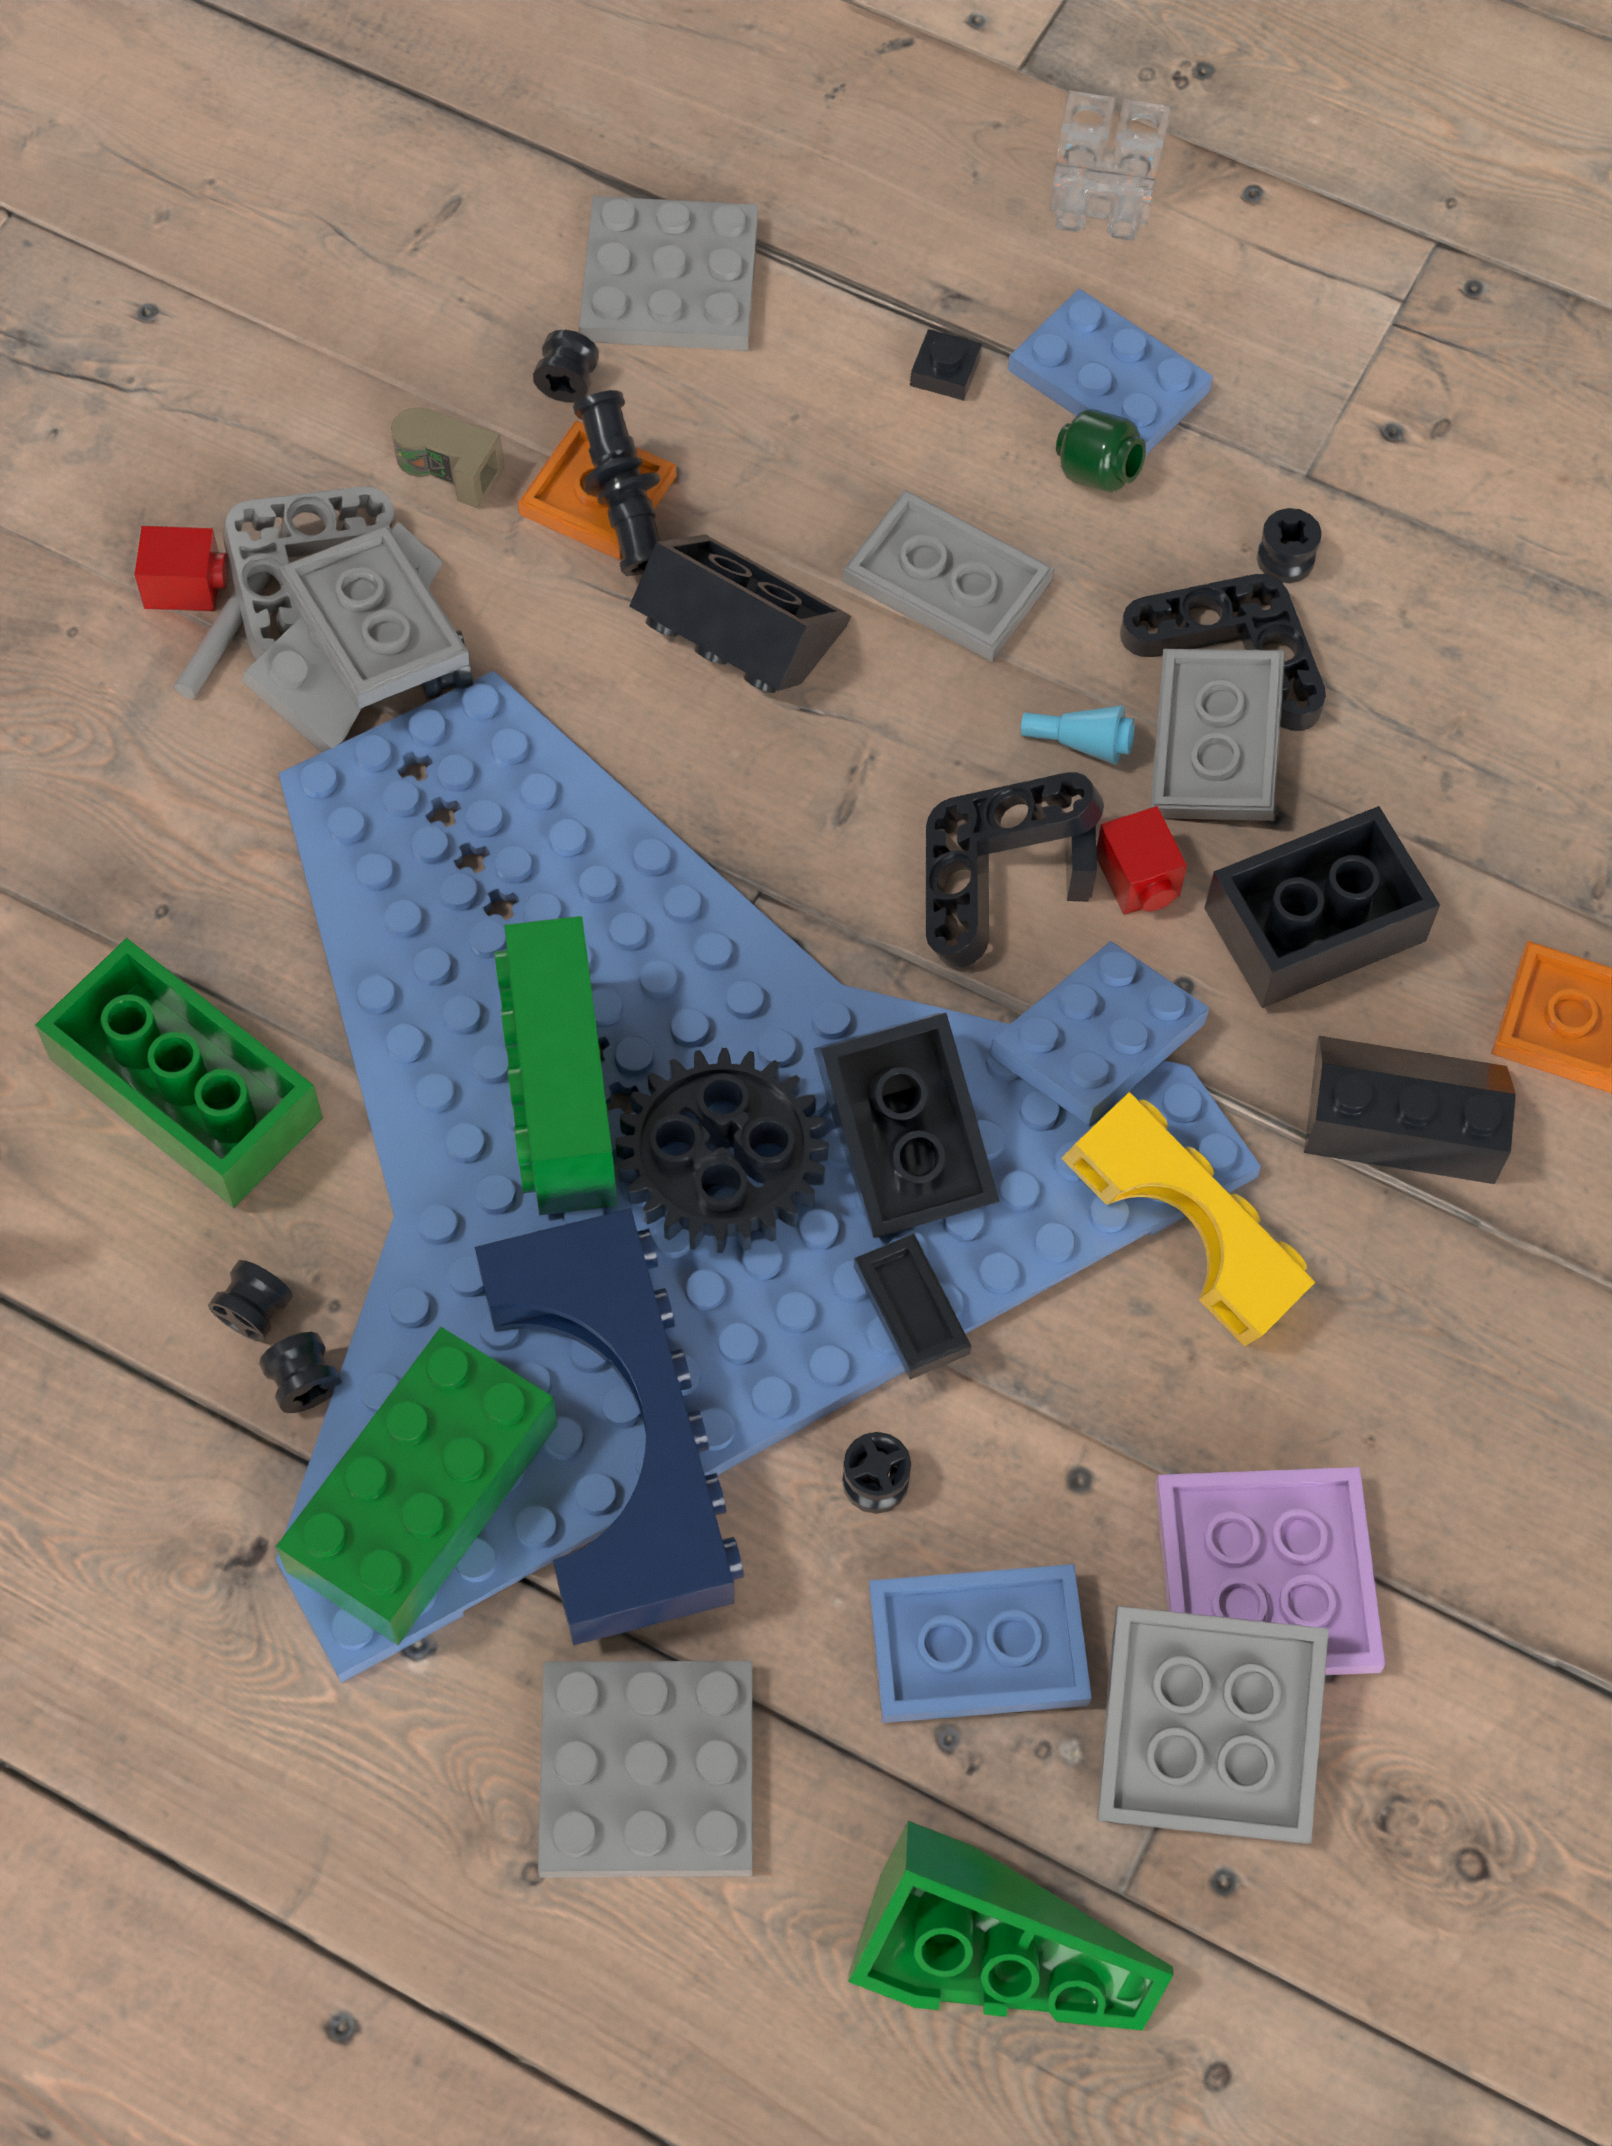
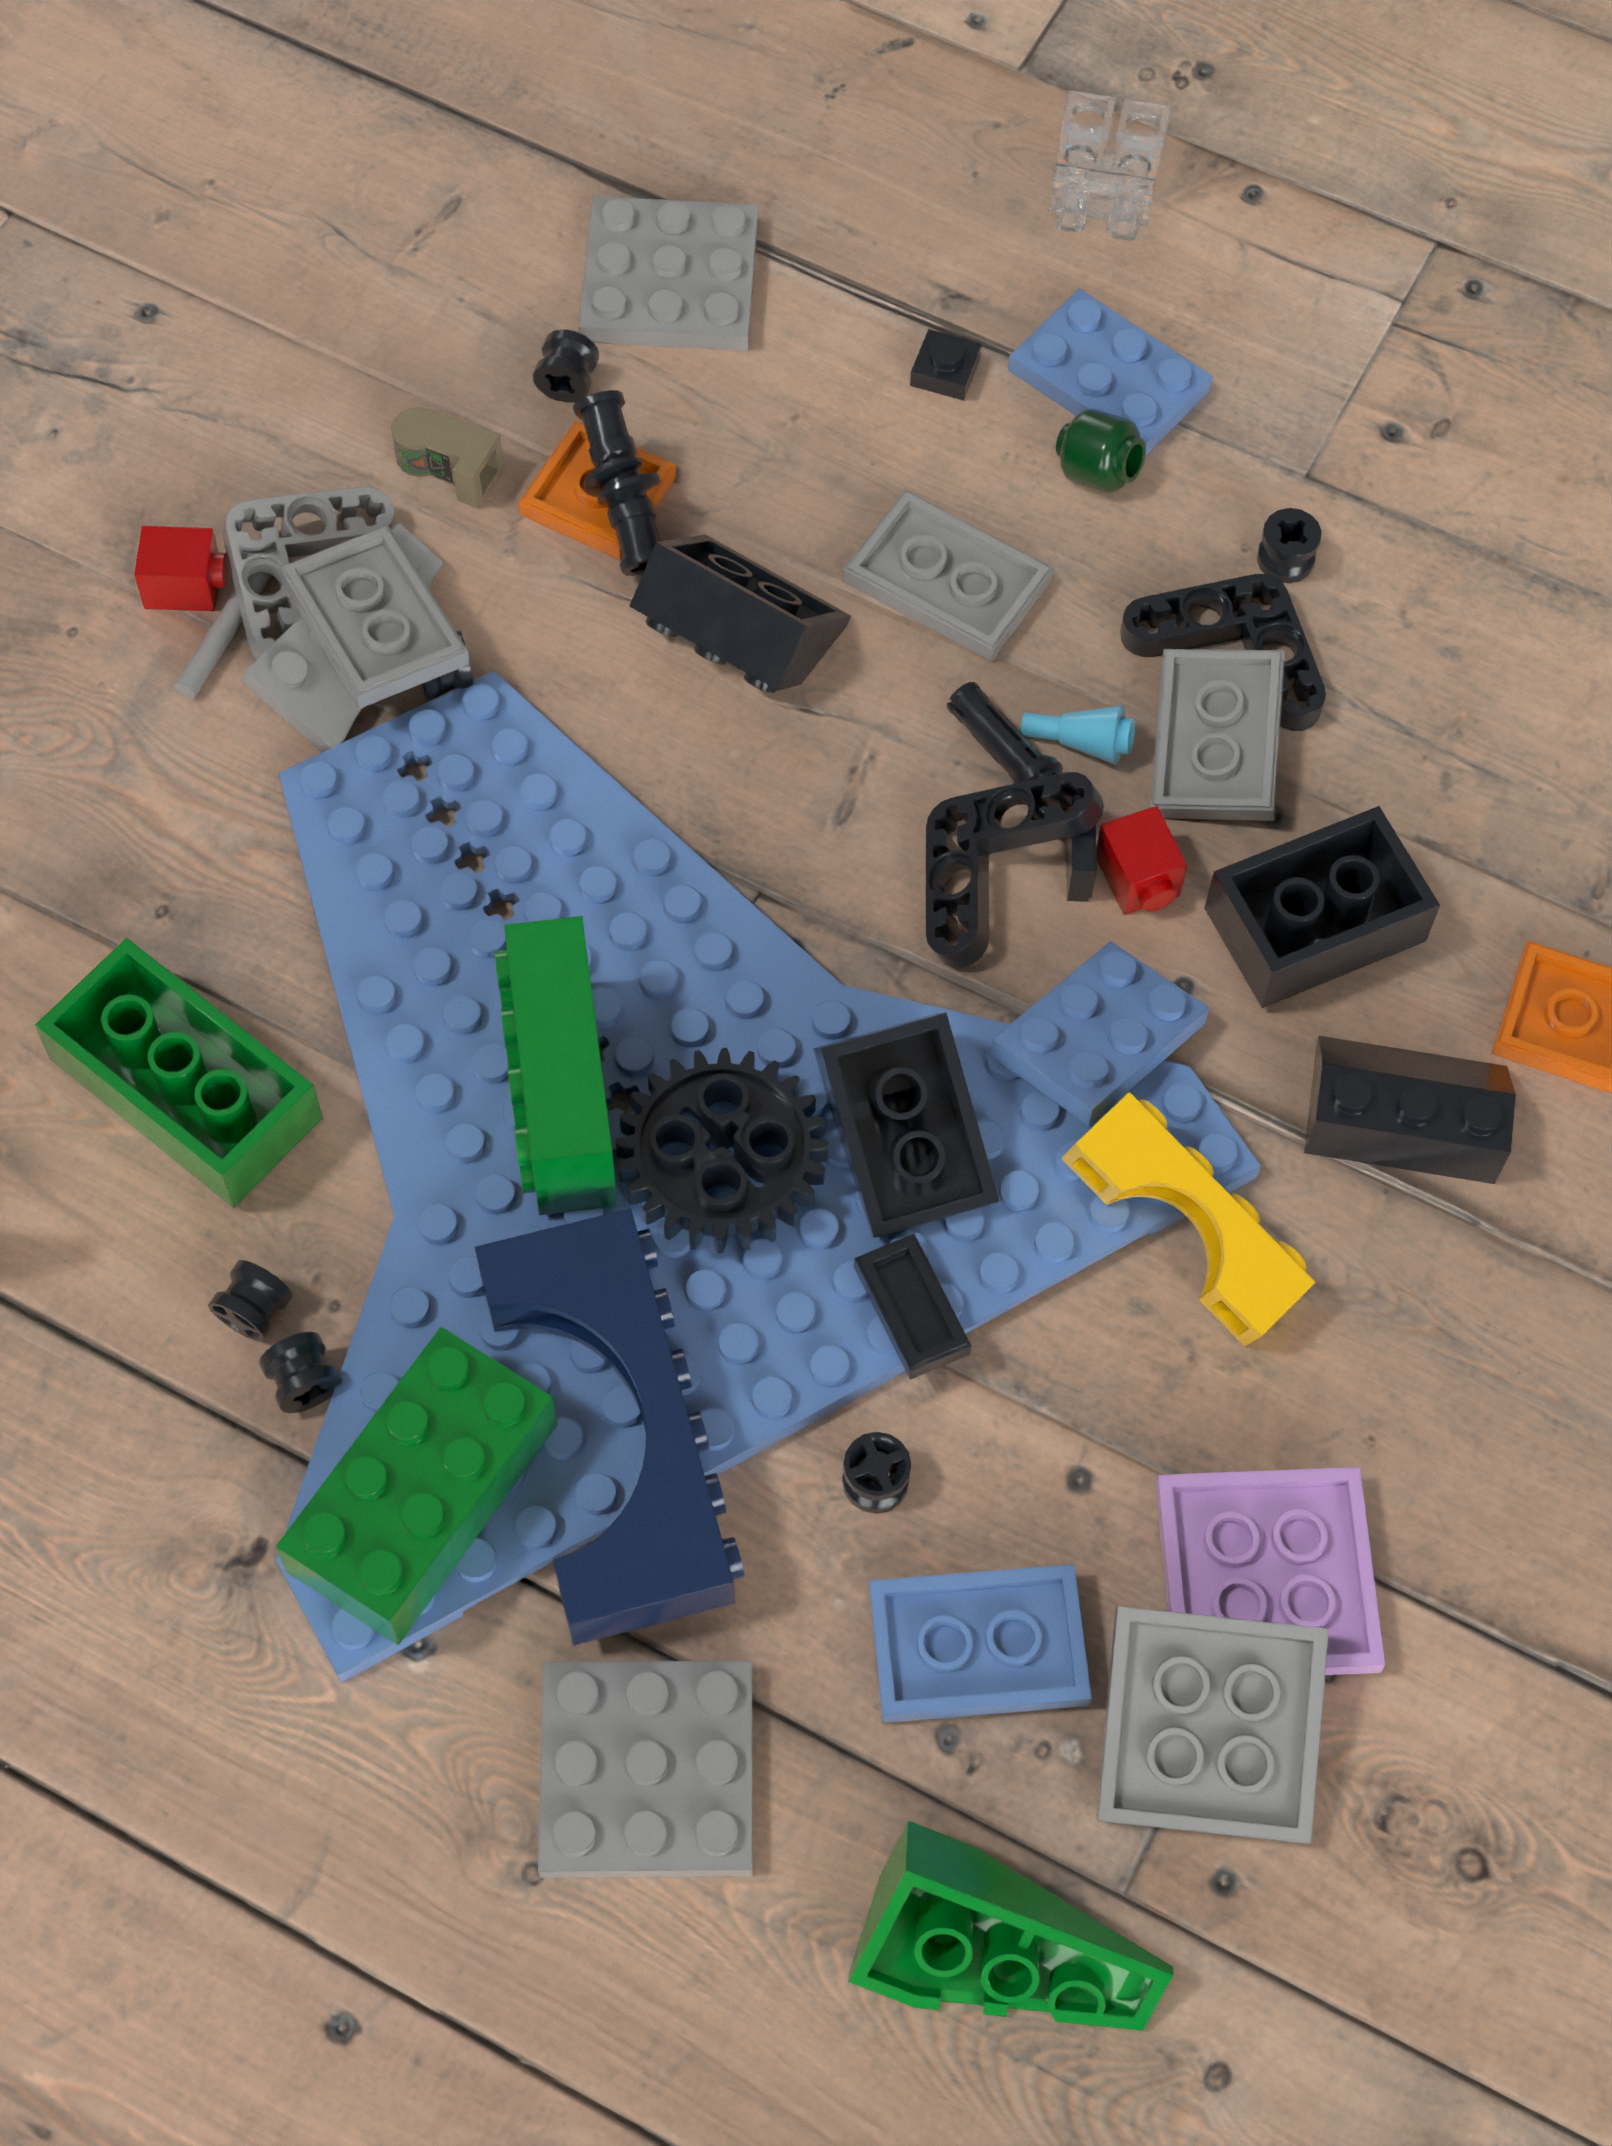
none -> black pin [947,682,1082,813]

